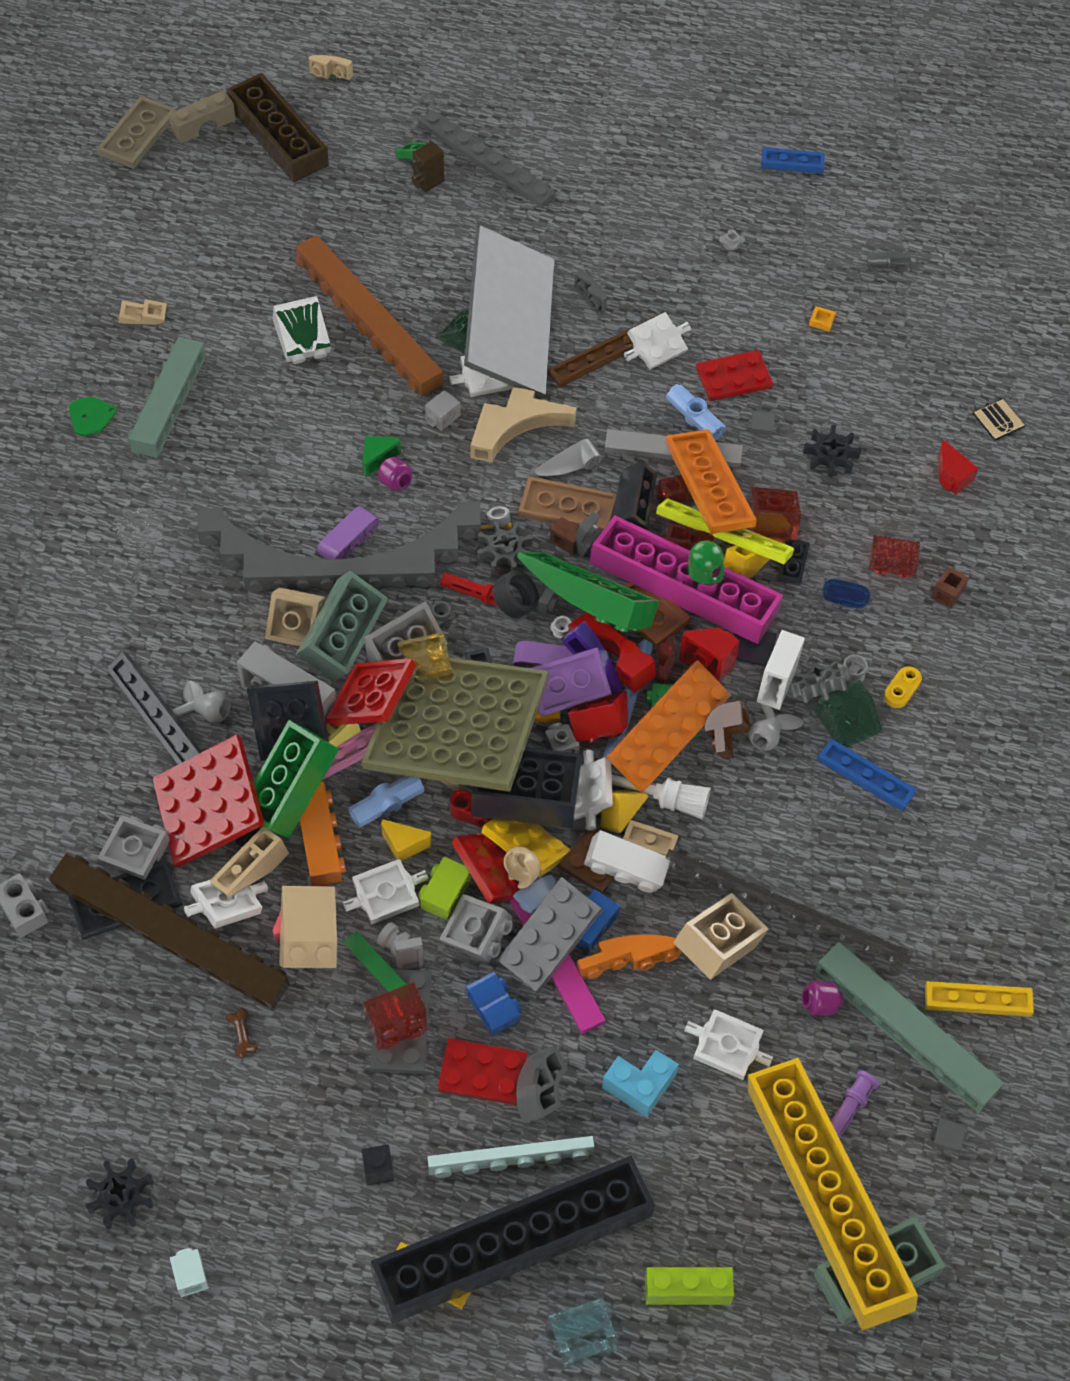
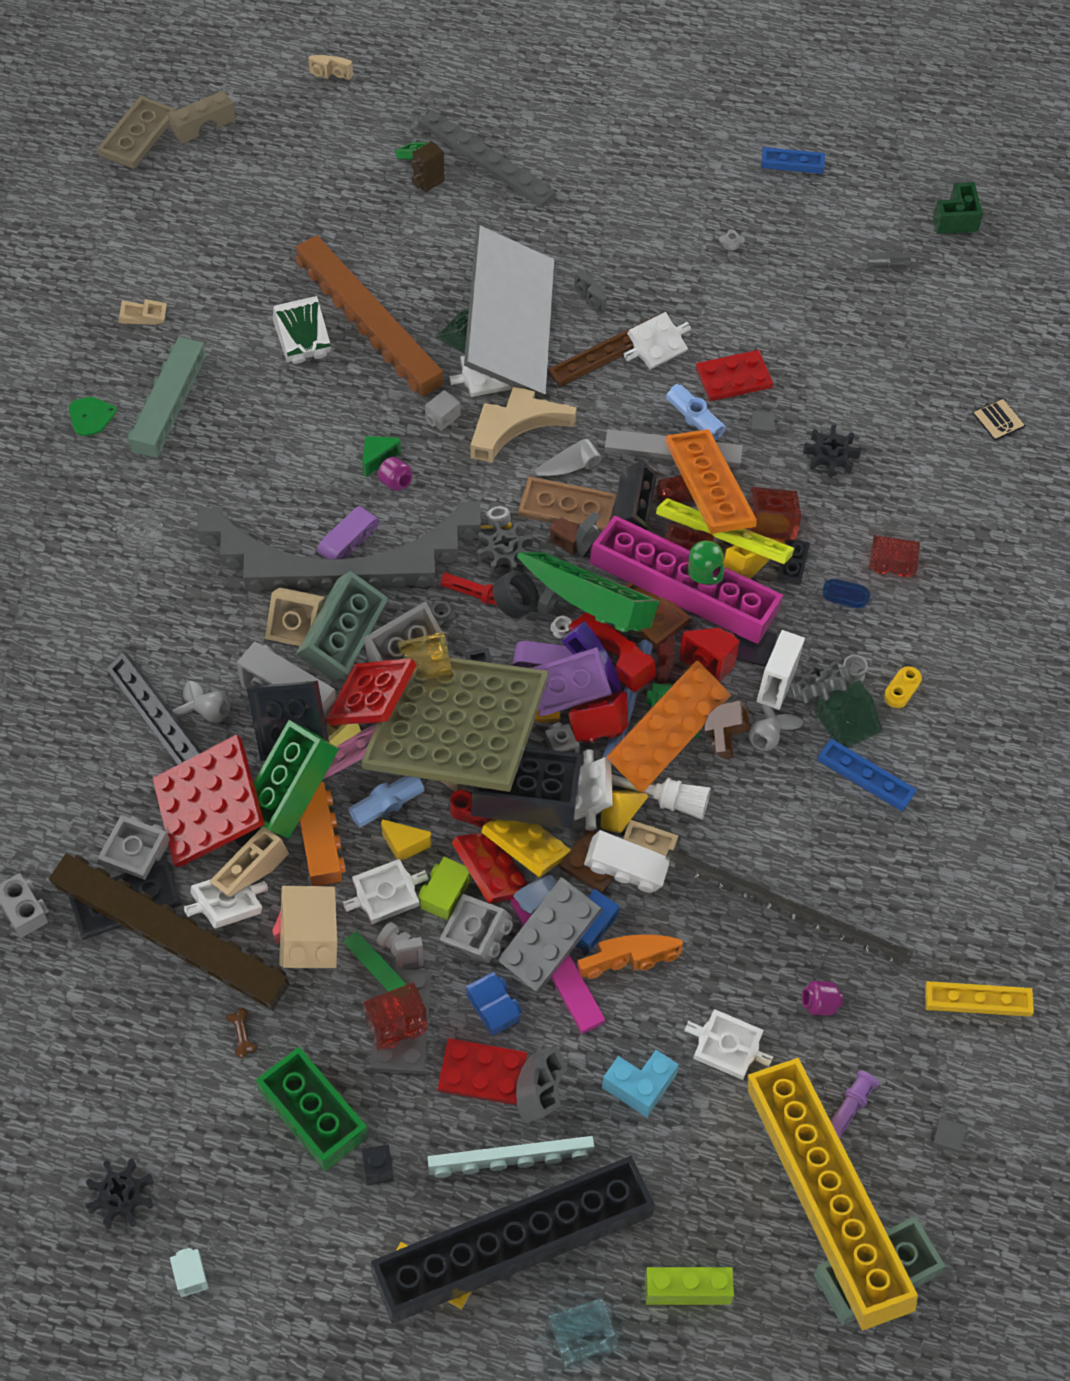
dark brown brick [226,73,329,183] -> none
tan hair [504,846,540,889] -> none
tan brick [673,893,769,980] -> none
light orange tile [809,306,836,332] -> none
sand green brick [815,942,1004,1114] -> none
copper brick [931,567,969,609] -> none
red slope [938,440,978,495] -> none
none -> green brick [255,1047,368,1172]
none -> dark green brick [933,182,983,234]

